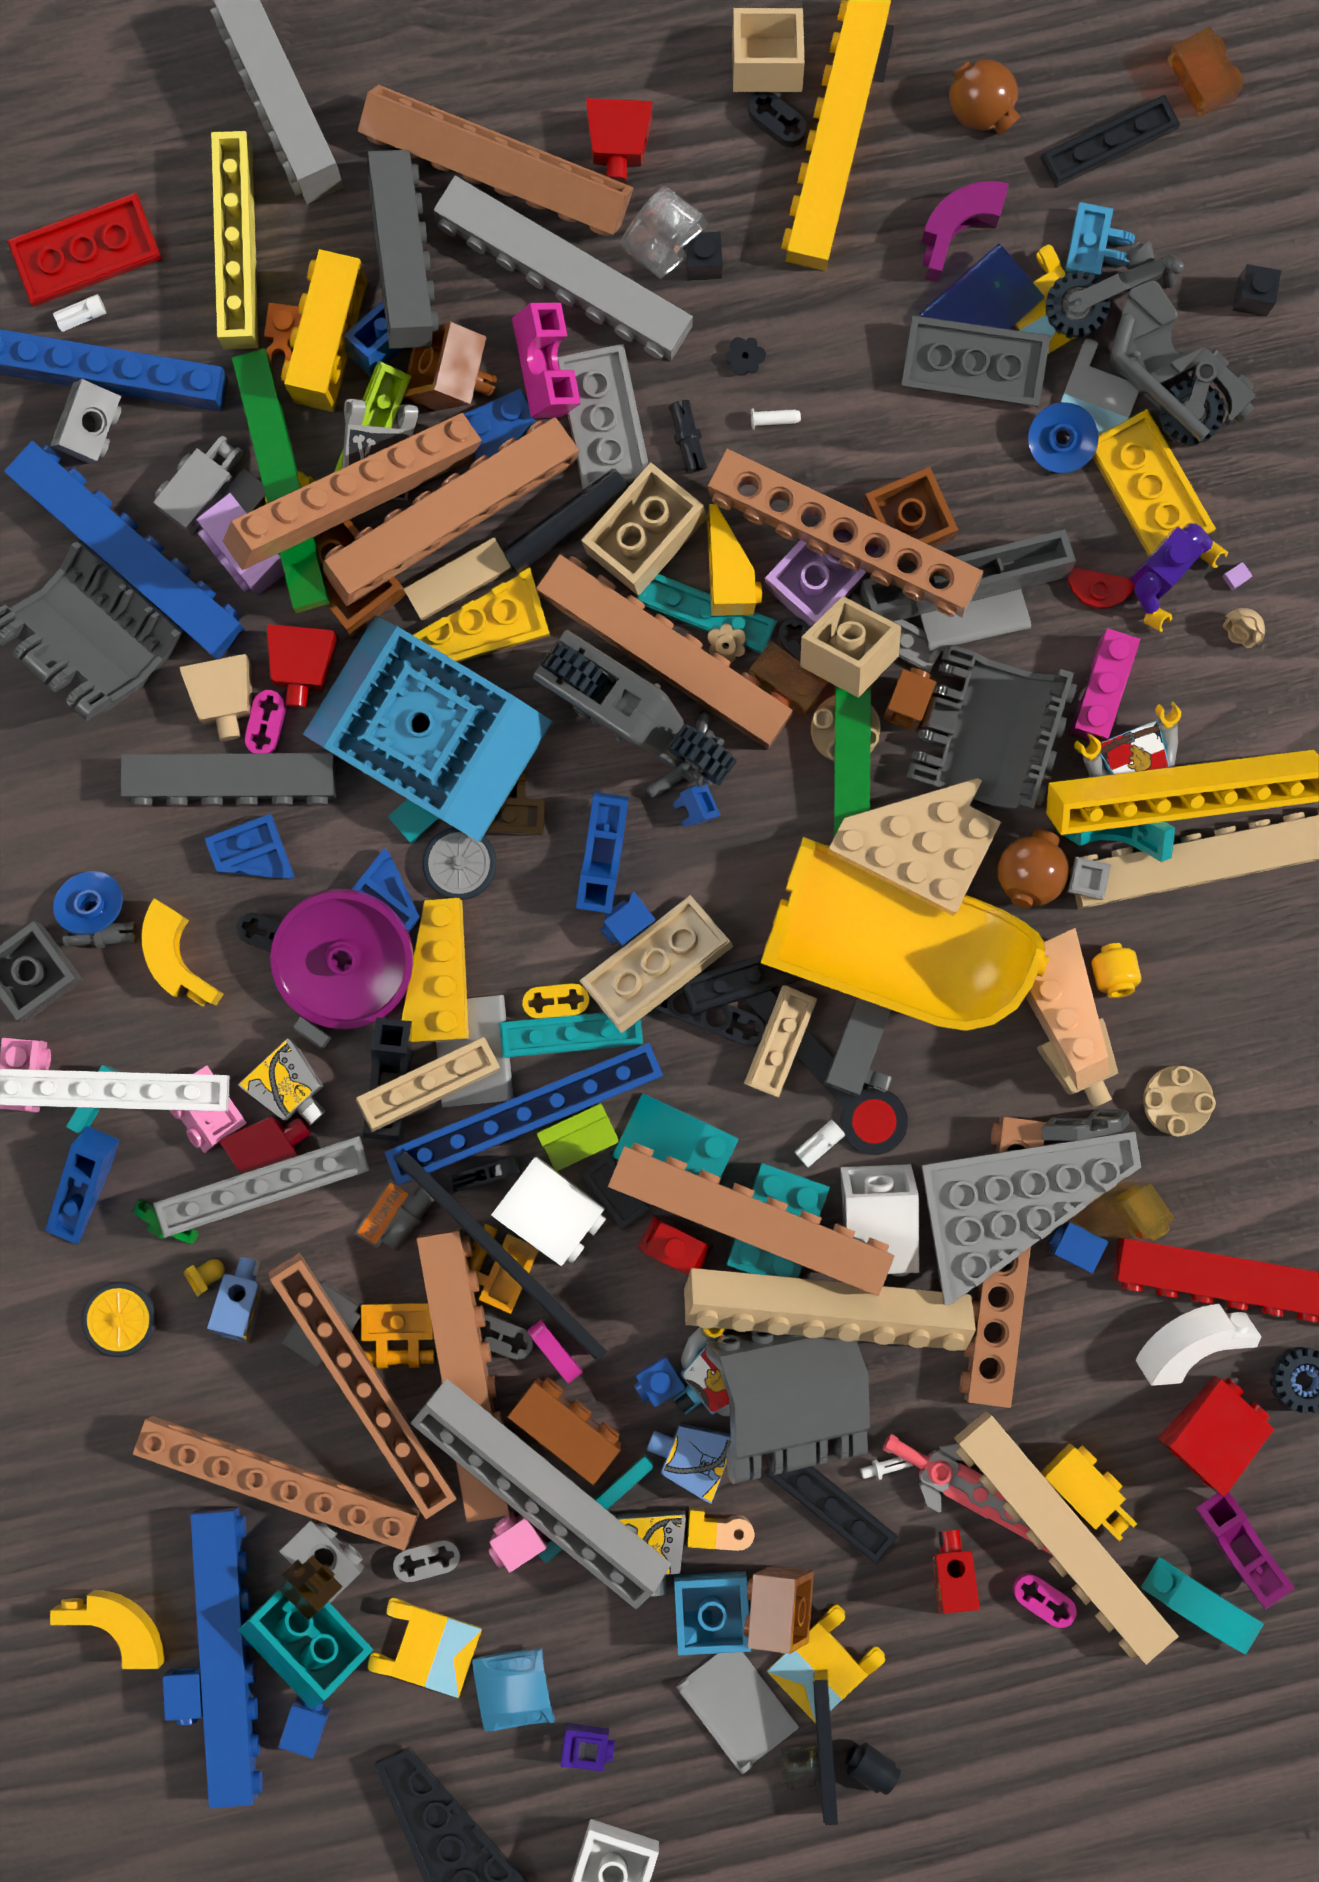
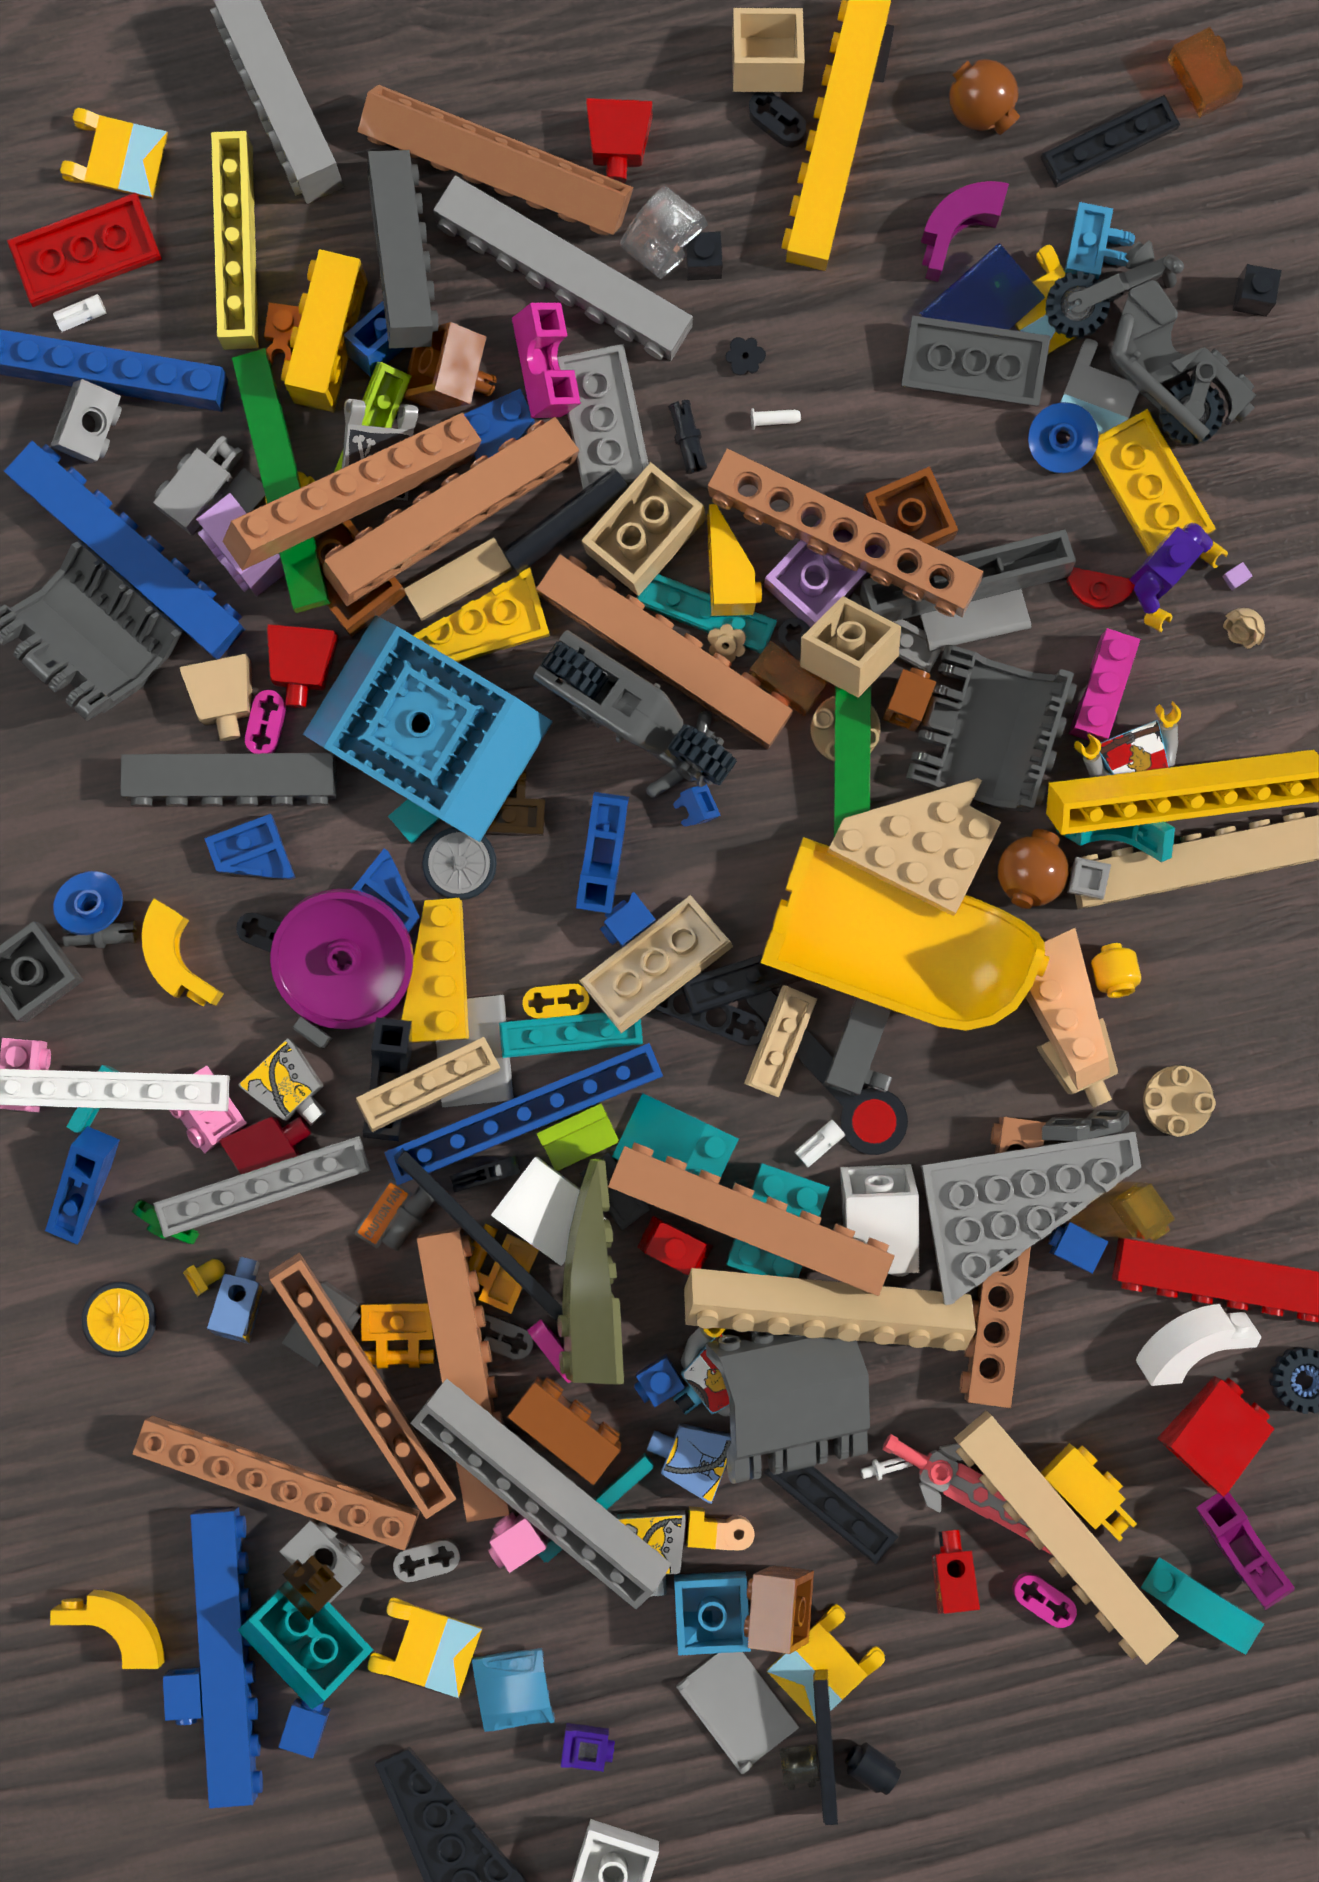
none -> yellow flag [60,108,168,199]
none -> olive wedge [557,1159,624,1384]

